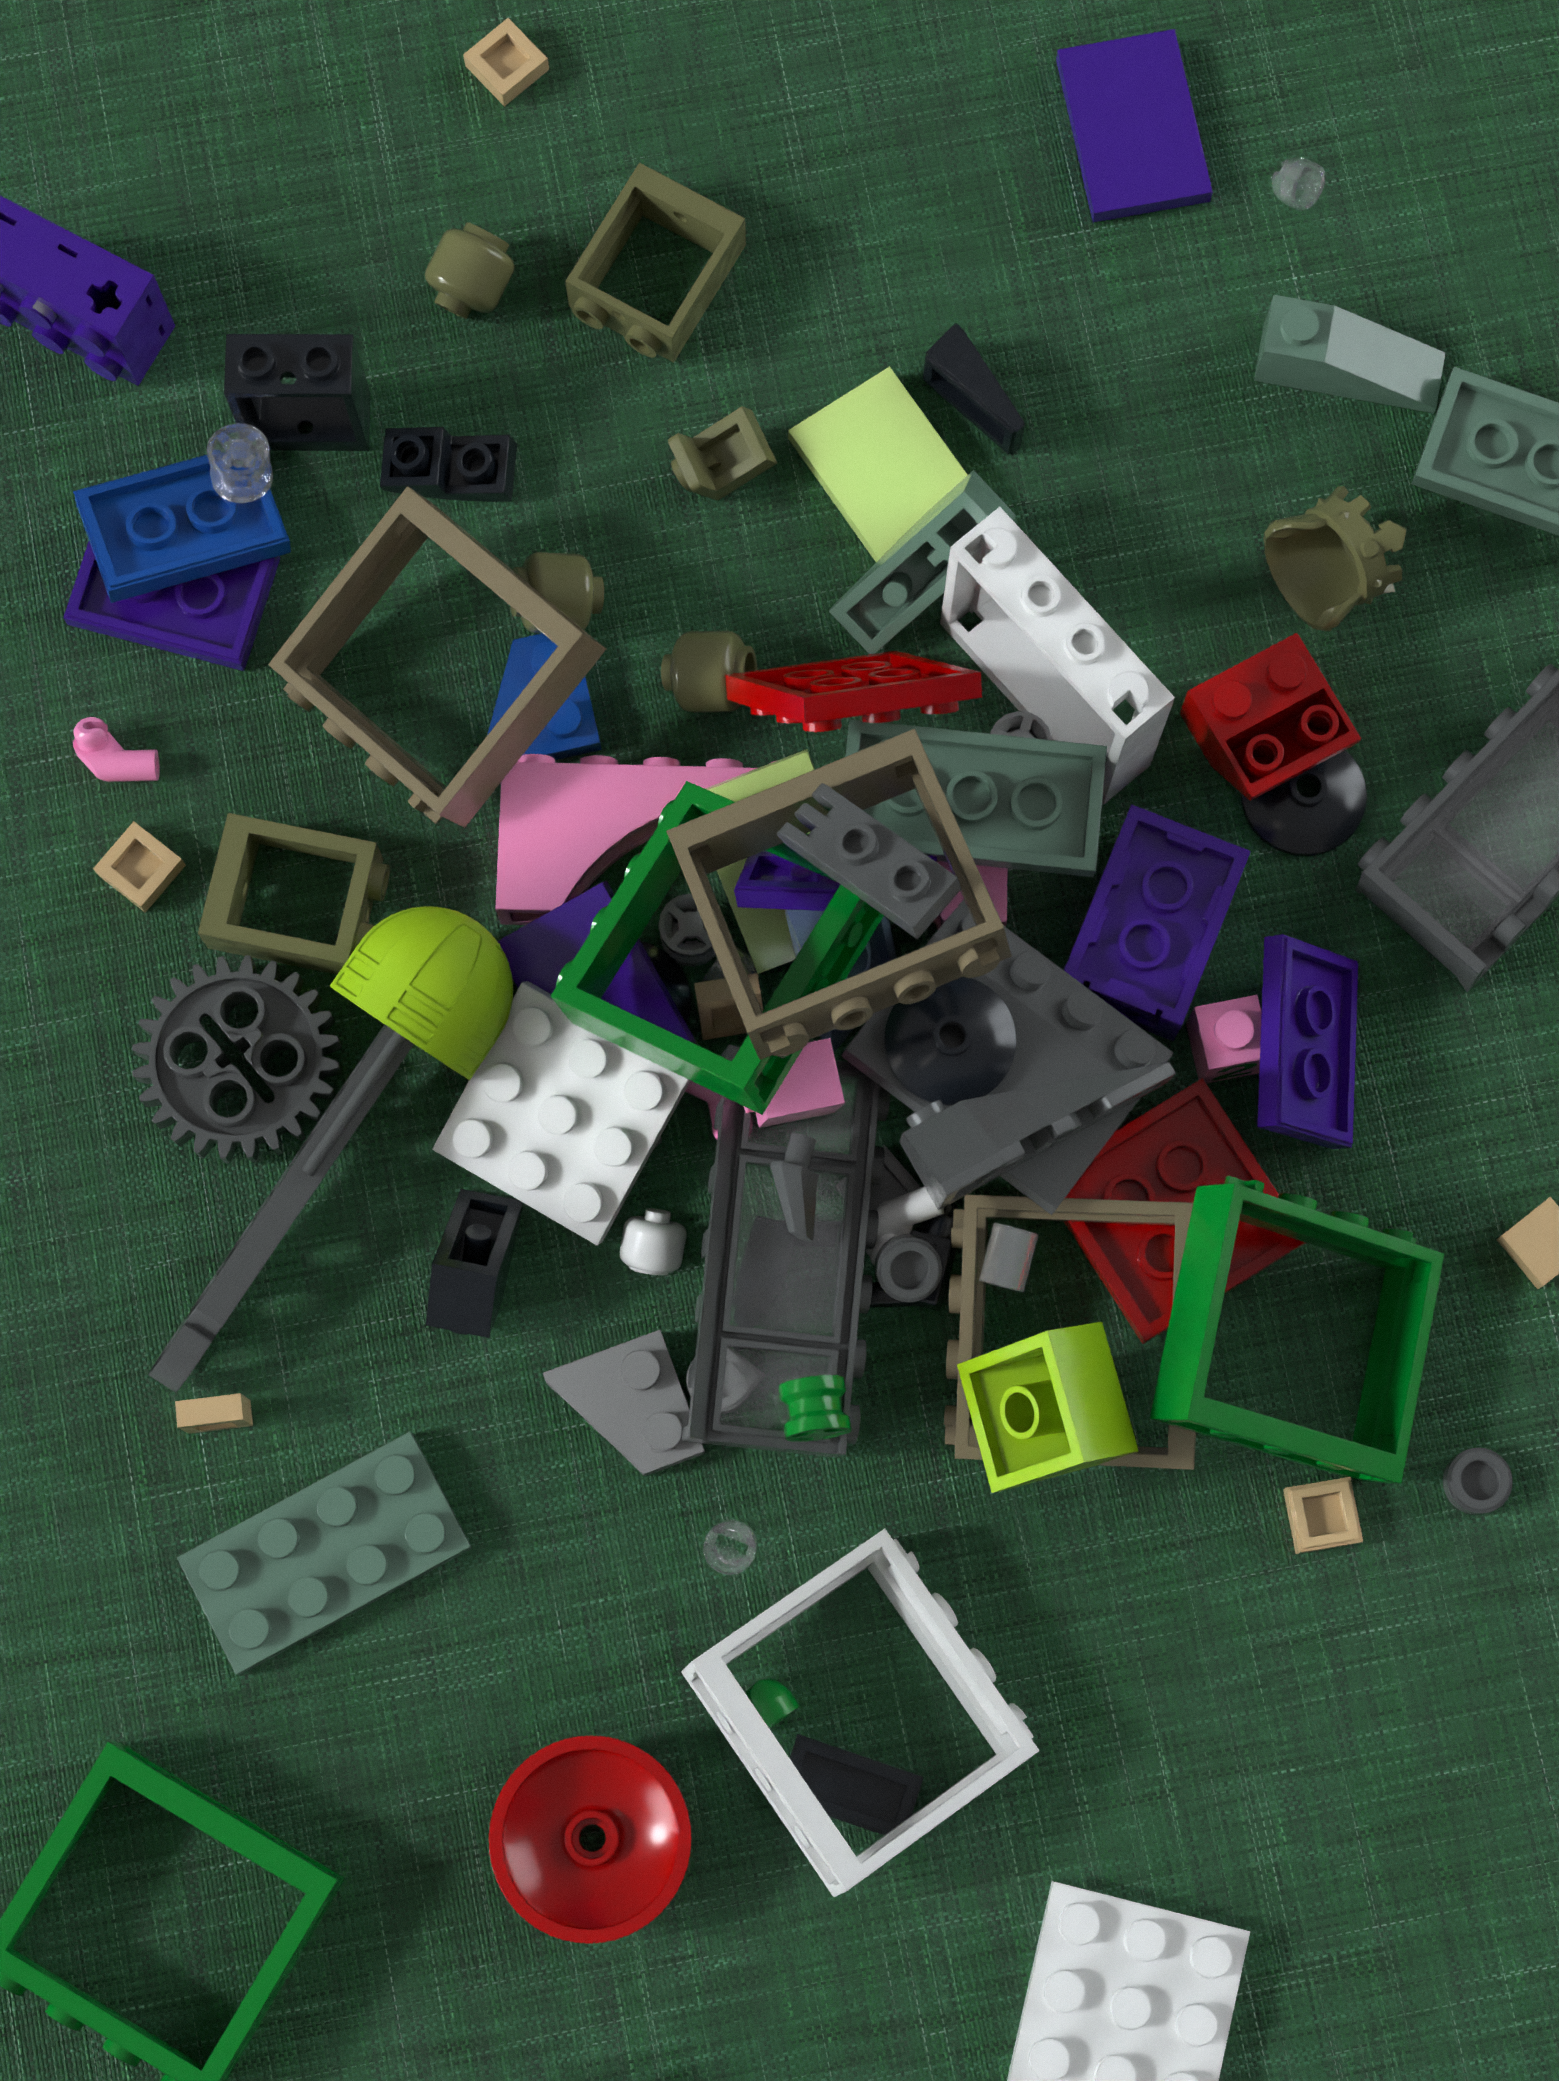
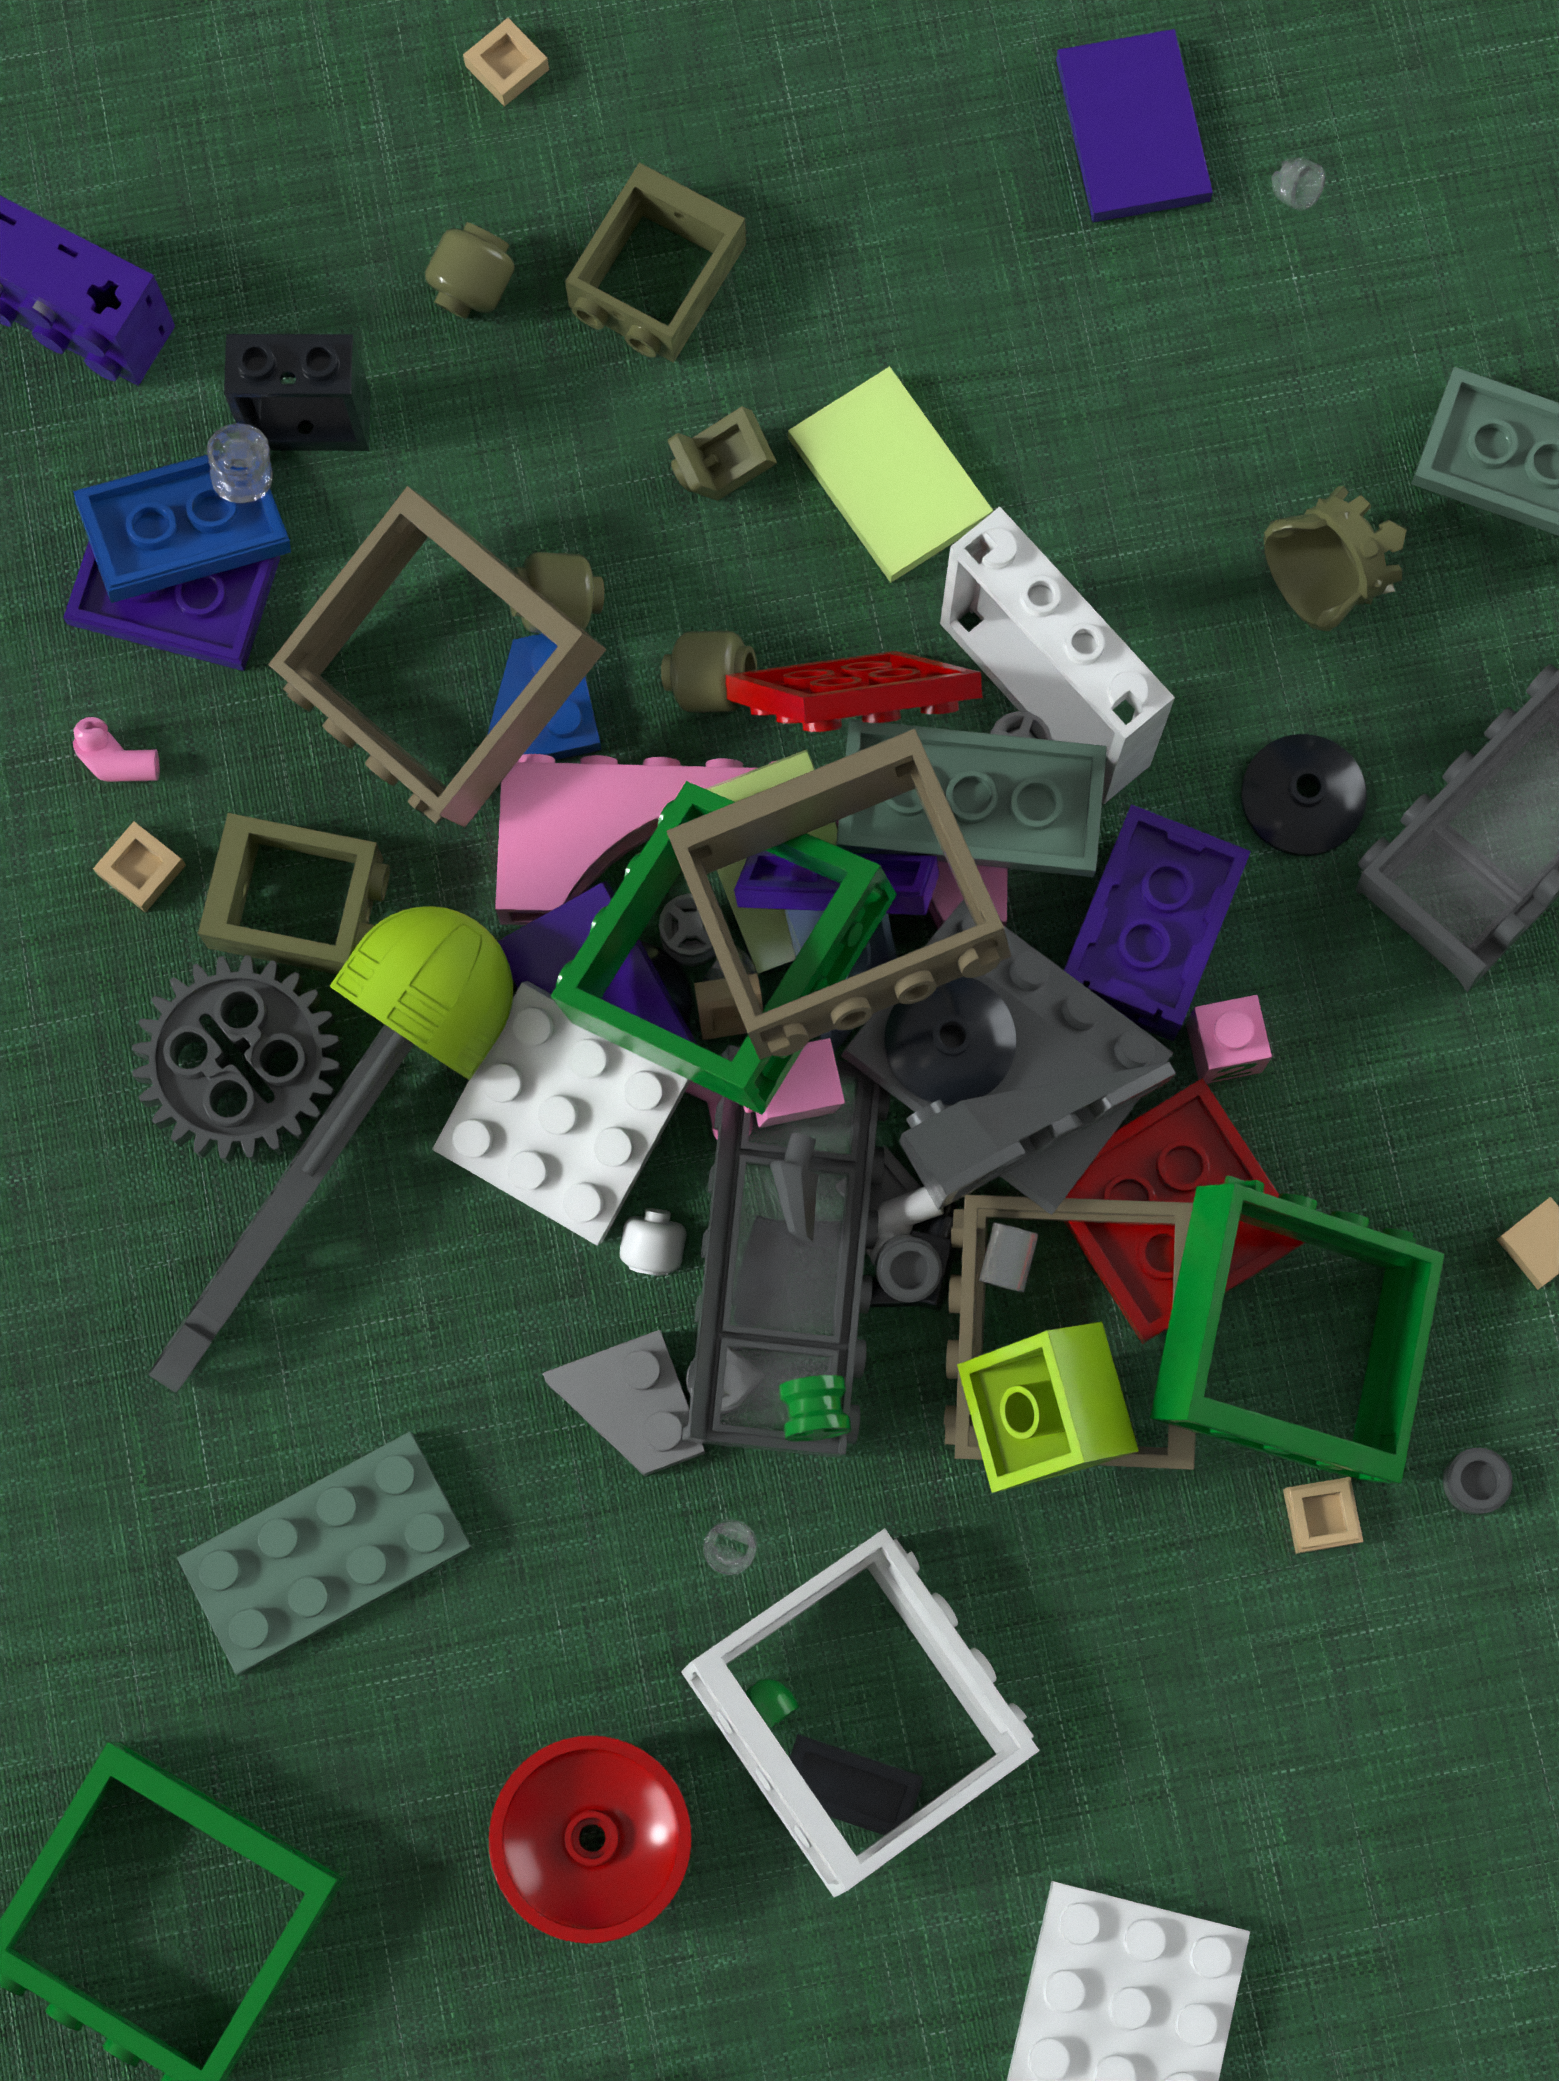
tan tile [175,1393,253,1434] -> none
black slope [380,427,517,502] -> none
black slope [426,1189,523,1338] -> none
dark grey hinge [777,783,961,939] -> none
sand green slope [829,470,1016,654] -> none
black slope [923,323,1025,456] -> none
red slope [1180,633,1362,801] -> none
sand green slope [1254,295,1446,413] -> none
dark purple tile [1257,934,1358,1149] -> none

